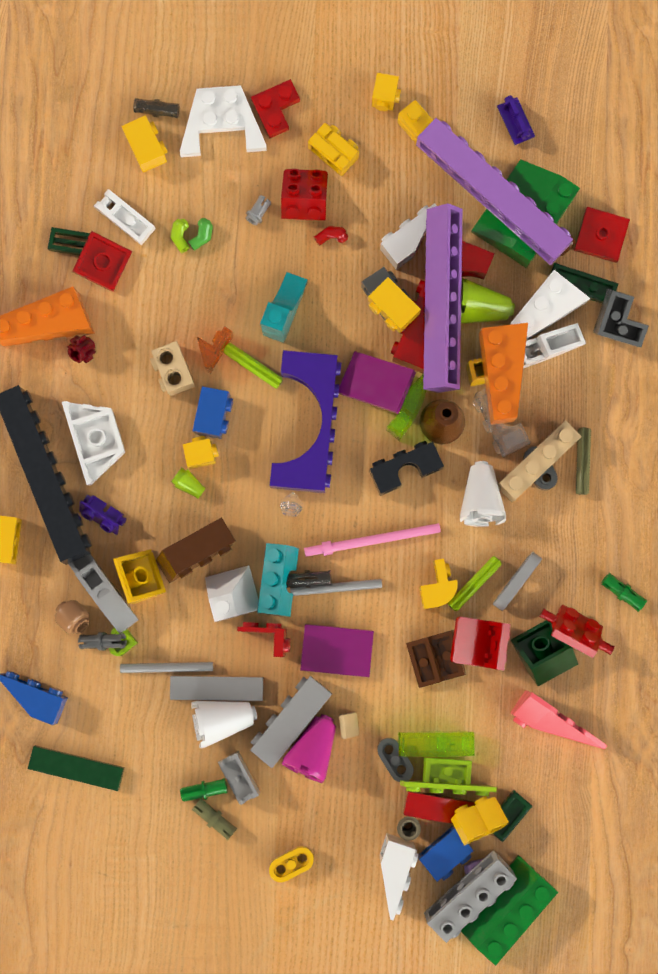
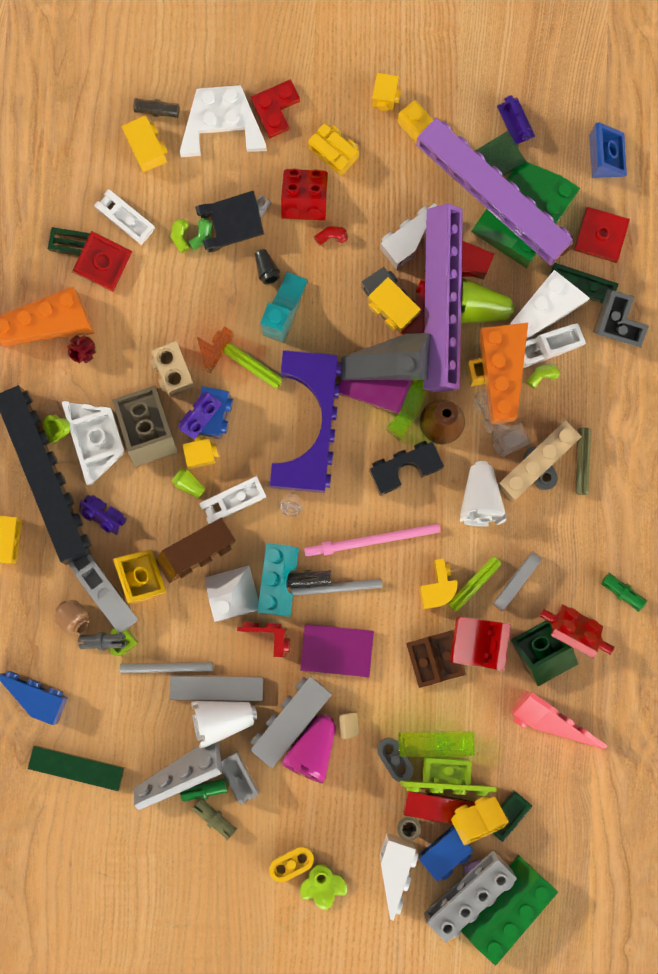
none -> lime tile [43,415,70,443]
none -> dark tan slope [112,386,178,467]
none -> light grey wing [134,741,222,810]
none -> dark purple hinge [178,391,223,440]
none -> black flag [195,191,264,253]
none -> white plate [199,476,267,524]
none -> pearl dark grey cone [255,249,280,285]
none -> lime plate [300,864,347,910]
none -> dark grey wedge [340,333,430,380]
none -> clear green piece [474,131,526,177]
none -> lime arm [526,364,560,389]
none -> blue slope [589,122,627,178]

